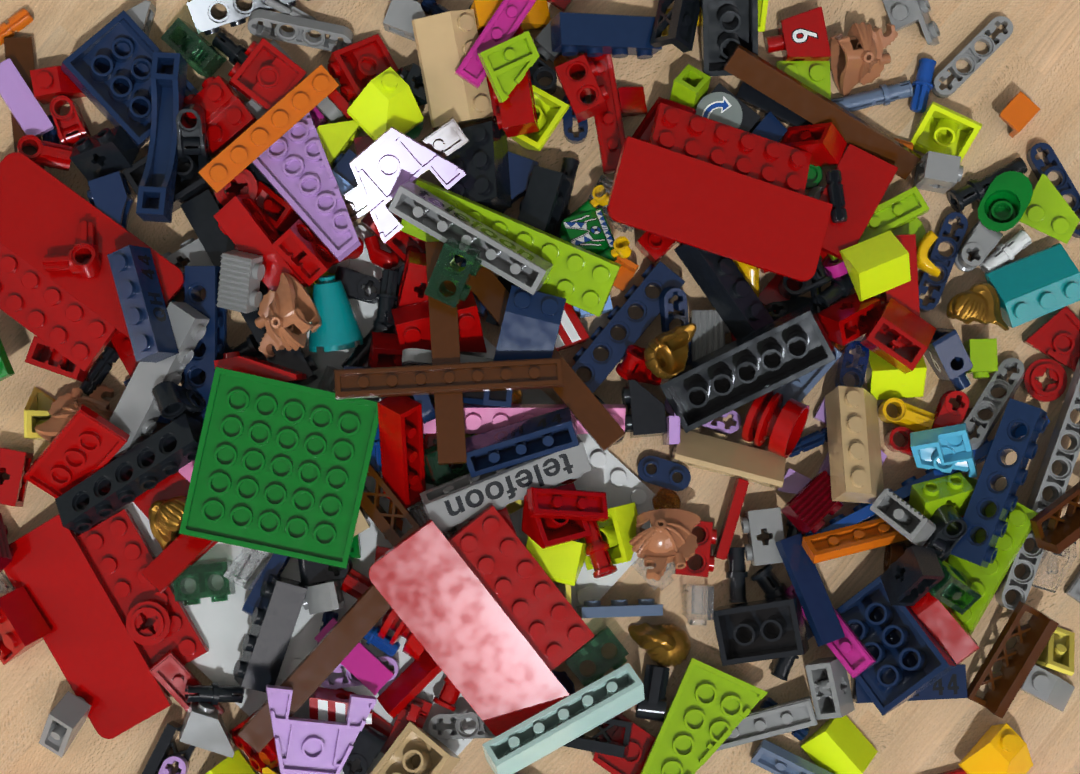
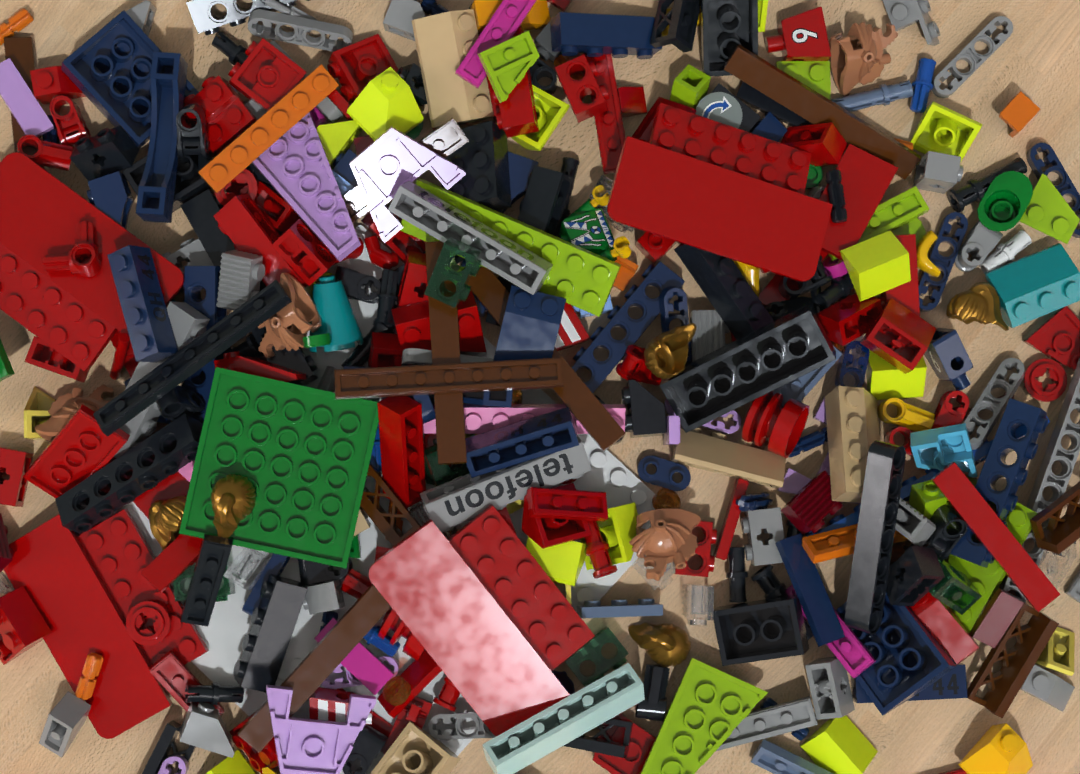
black axle [79,346,119,396] -> none
clear green brick [161,18,227,78] -> none
dark blue beam [563,95,588,144] -> none
black pin [771,655,799,681] -> none
lime brick [963,338,998,379] -> none
none -> orange piece [75,653,104,700]
none -> black tile [93,280,292,437]
none -> red bar [110,333,130,380]
none -> black tile [180,534,233,627]
none -> pearl gold hair [211,474,256,538]
none -> green tile [302,333,332,348]
none -> clear orange tile [383,676,411,706]
none -> dark blue axle [736,492,773,511]
none -> black beam [844,440,906,635]
none -> red tile [931,462,1061,612]
none -> tile [969,587,1024,649]

